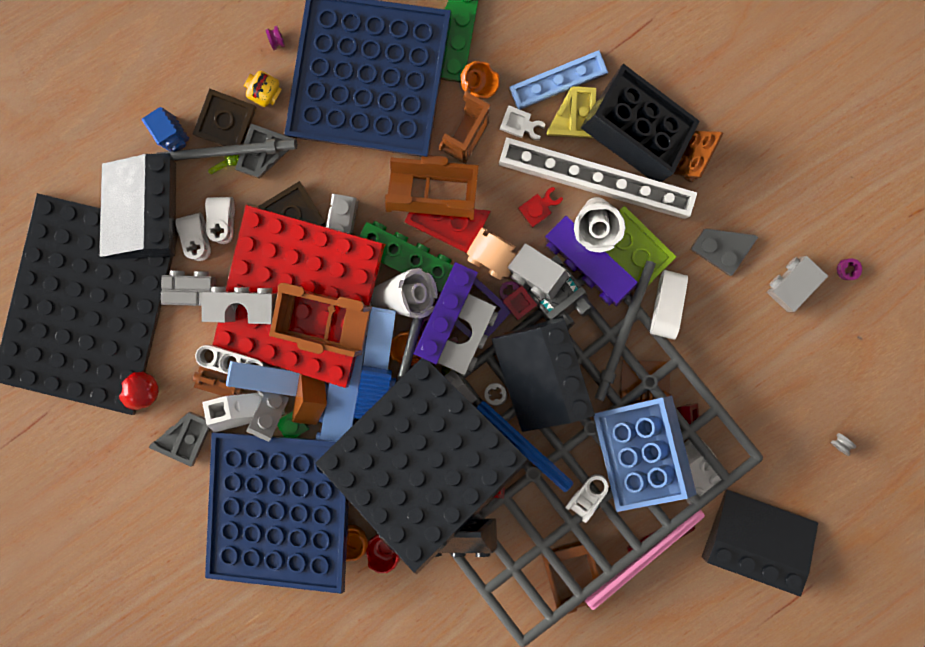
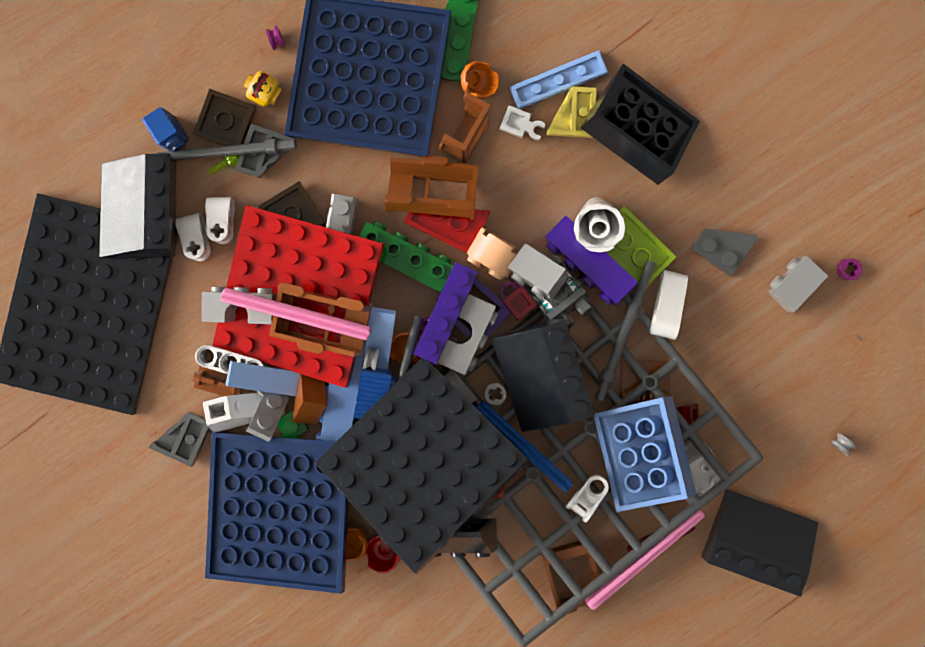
red hair [119,372,159,410] -> none
light grey brick [161,271,216,306] -> none
white cone [371,268,438,319] -> none
white brick [499,137,697,219] -> none
red plate [518,187,563,228] -> none
dark orange hinge [674,131,724,183] -> none
none -> bright pink axle [221,288,371,340]
none -> light grey bush [363,347,380,371]

